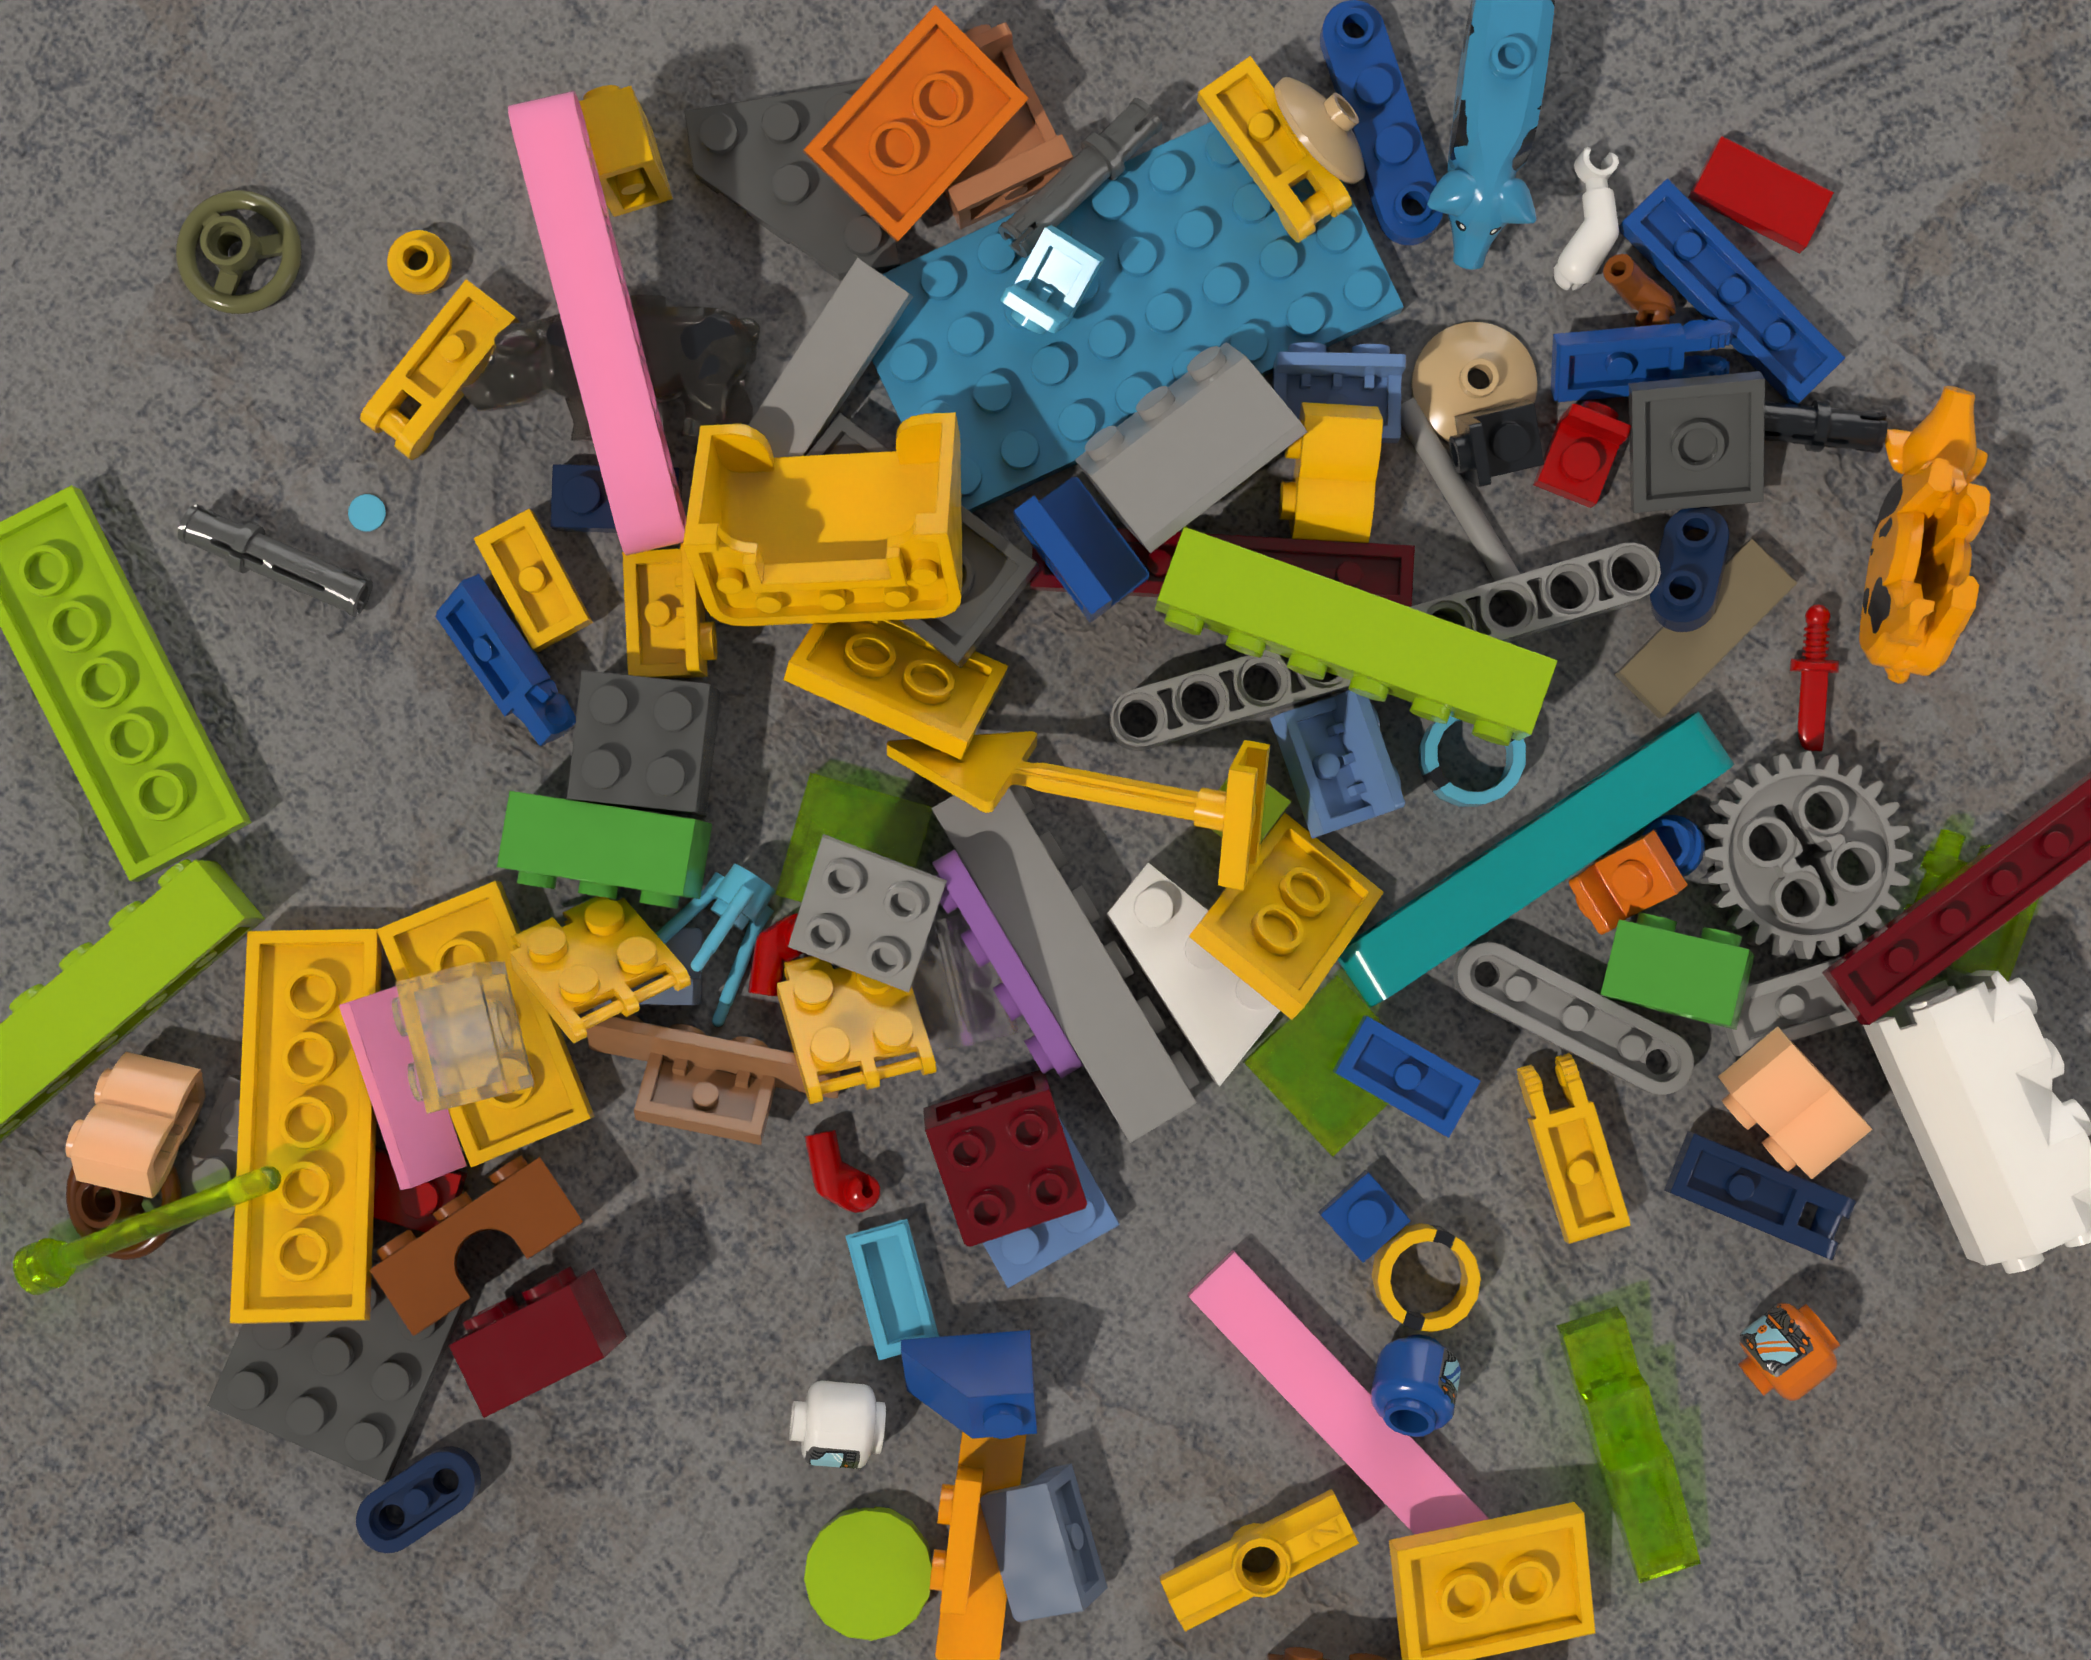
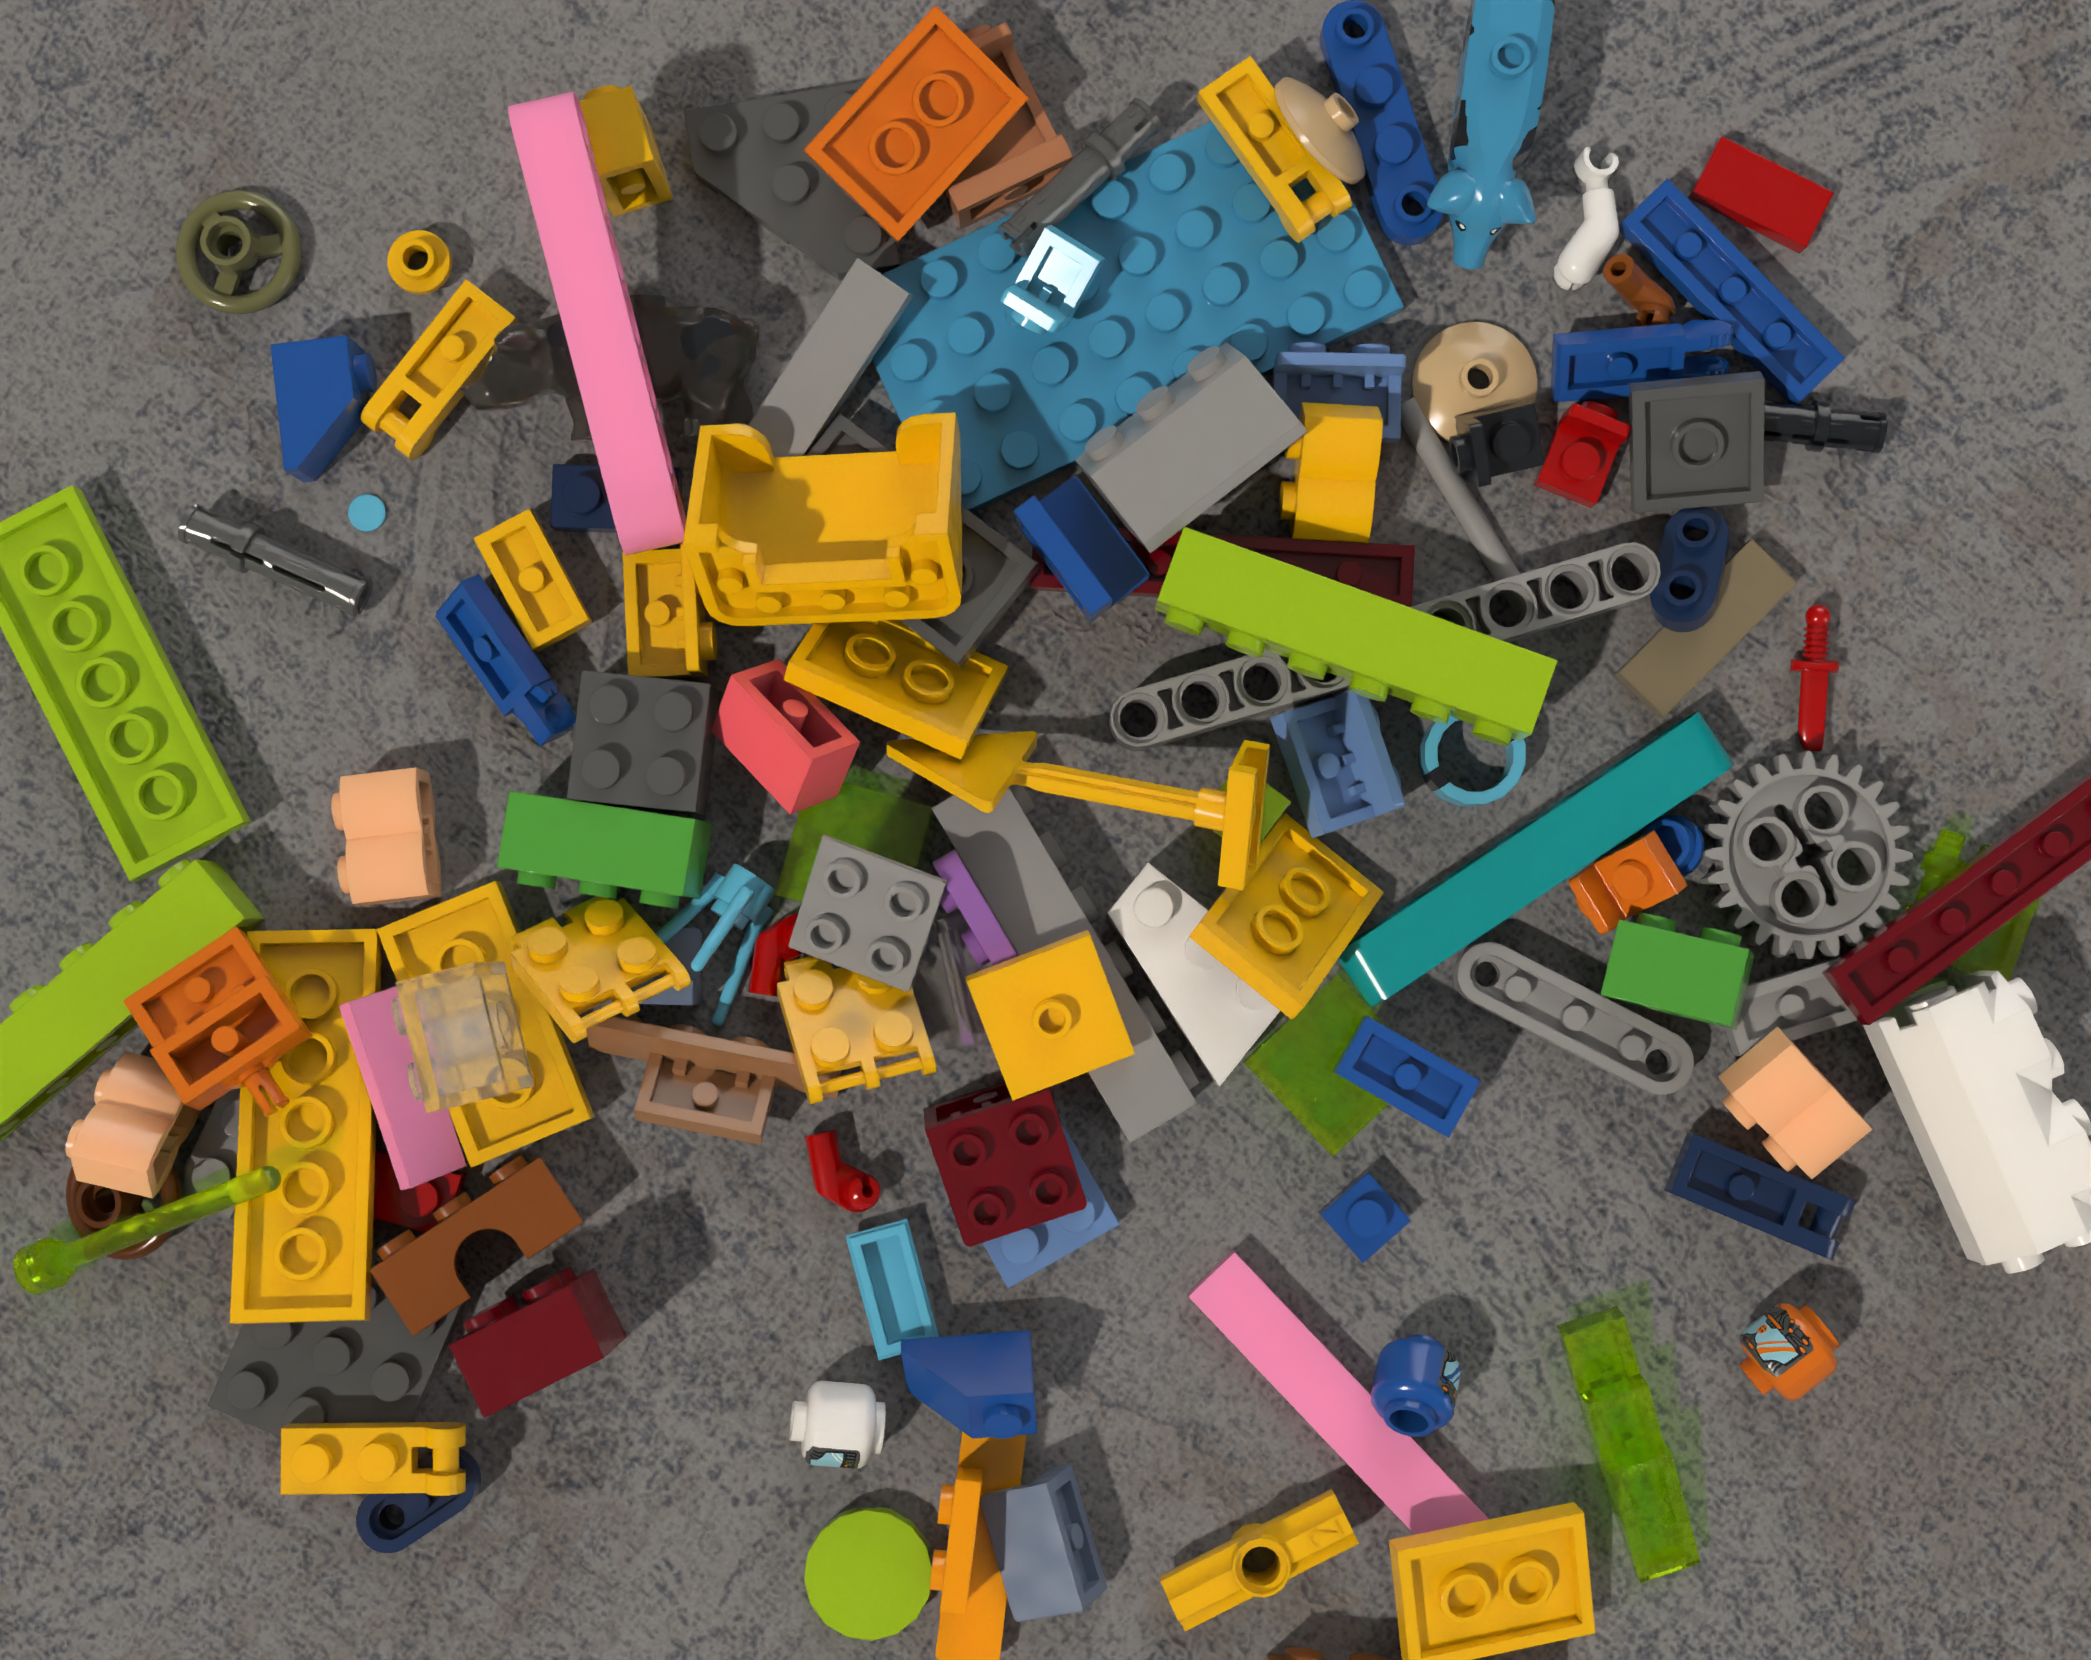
yellow piece [1372,1223,1481,1332] -> none
yellow hinge [1517,1053,1631,1244] -> none
light orange animal [1859,386,1990,684] -> none
none -> orange plate [123,926,313,1117]
none -> blue slope [270,335,377,483]
none -> yellow plate [280,1422,466,1496]
none -> light nougat brick [331,767,442,906]
none -> coral brick [711,659,860,815]
none -> yellow plate [965,930,1135,1101]

